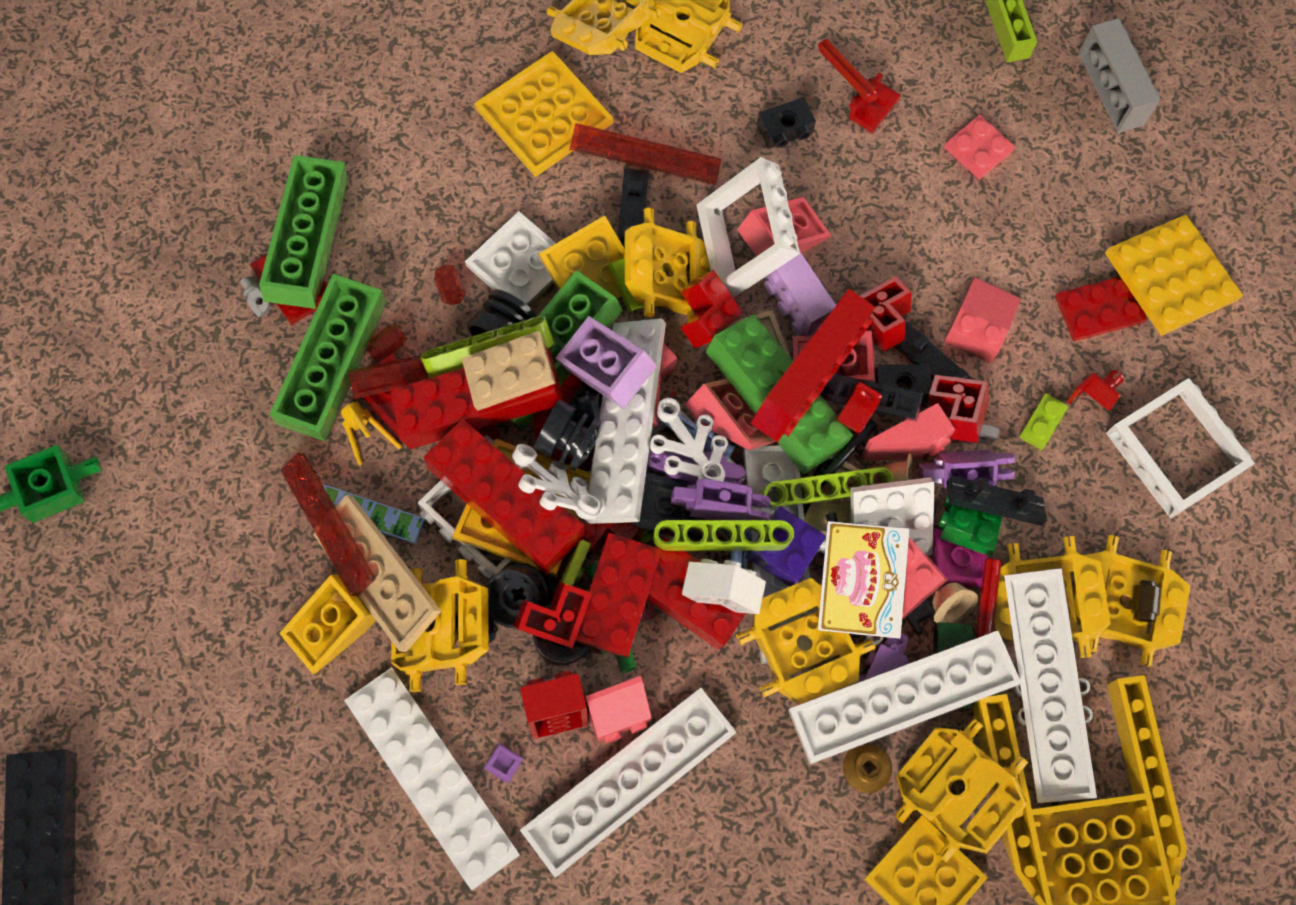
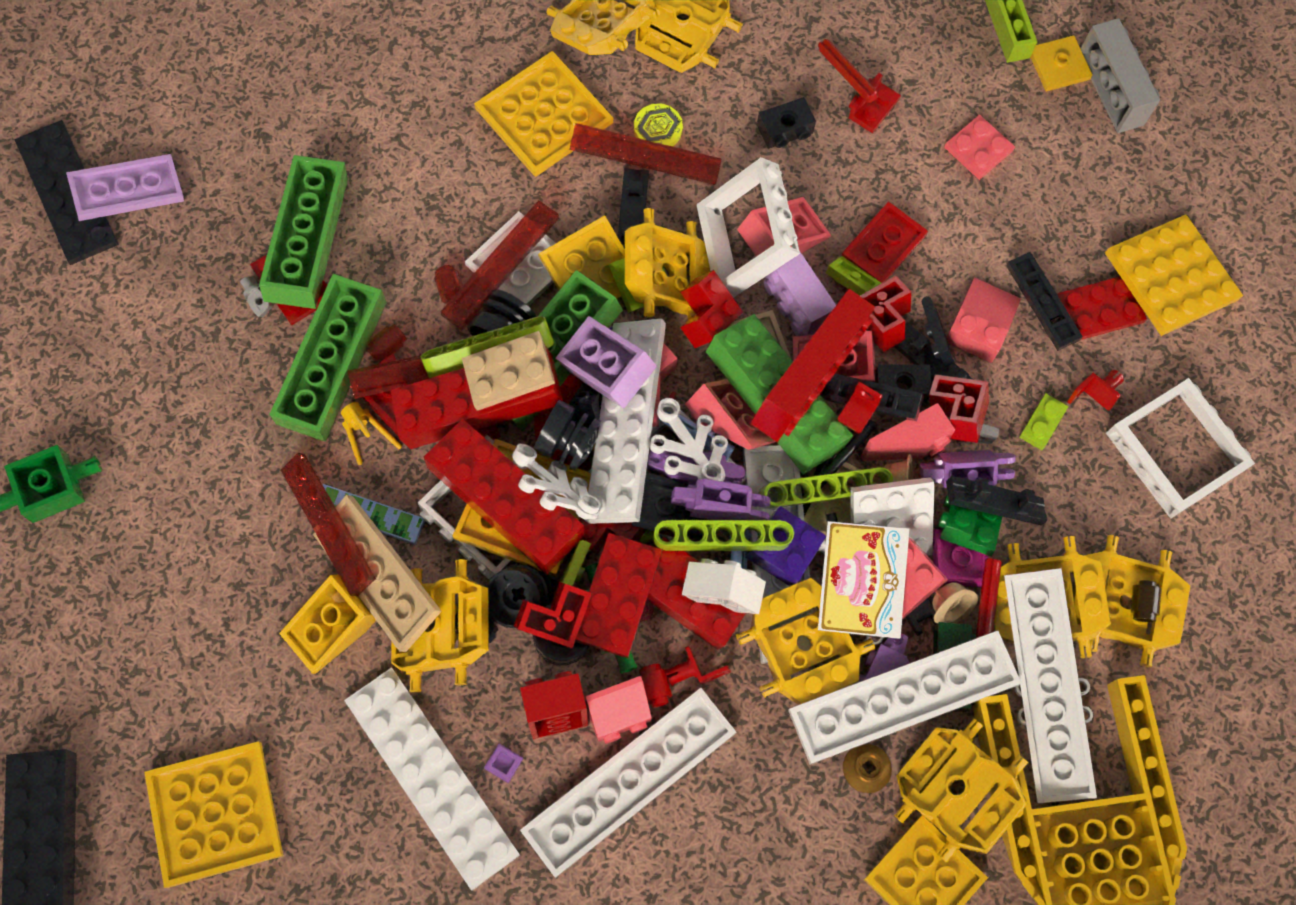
none -> black plate [14,120,119,265]
none -> lavender plate [66,154,184,221]
none -> yellow plate [144,741,283,888]
none -> clear red plate [440,200,559,330]
none -> tile [634,103,683,151]
none -> red brick [639,664,673,708]
none -> red bracket [665,646,731,686]
none -> lime plate [826,256,882,296]
none -> red plate [841,201,928,283]
none -> black hinge [921,296,955,367]
none -> black hinge [1006,251,1083,351]
none -> yellow plate [1030,35,1093,91]

